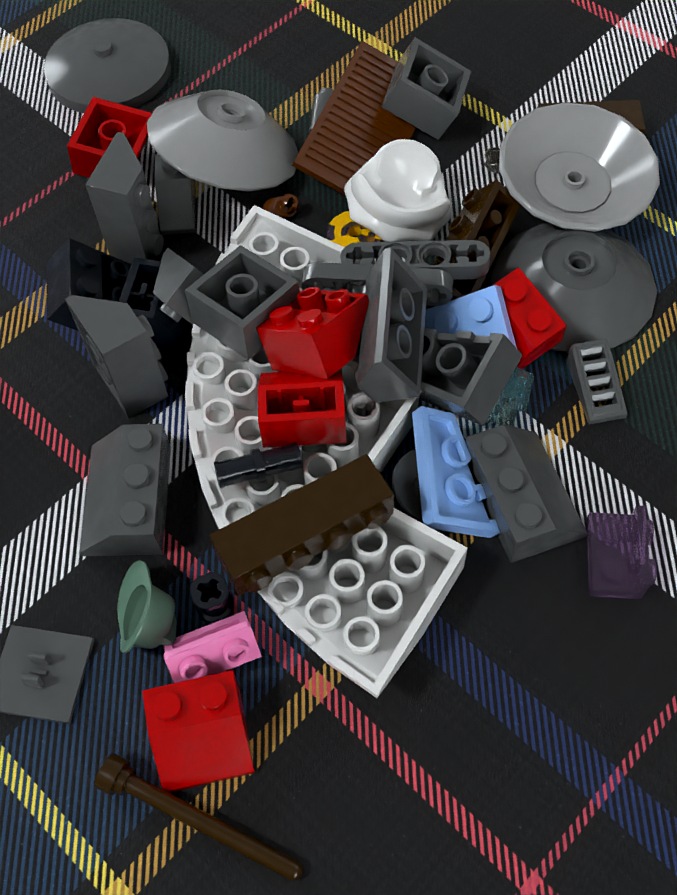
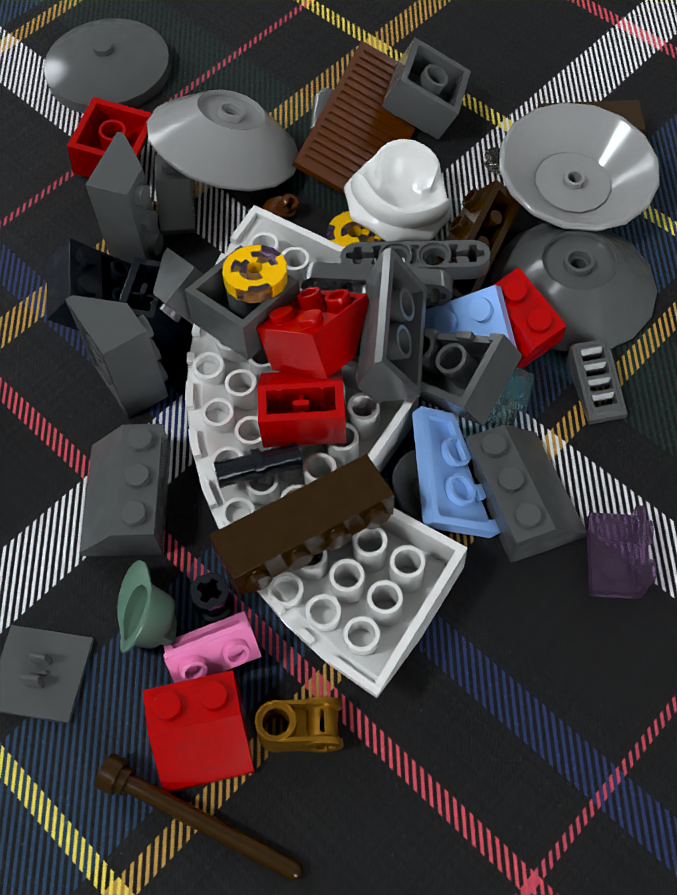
none -> yellow piece [222,245,288,303]
none -> pearl gold piece [255,696,344,753]

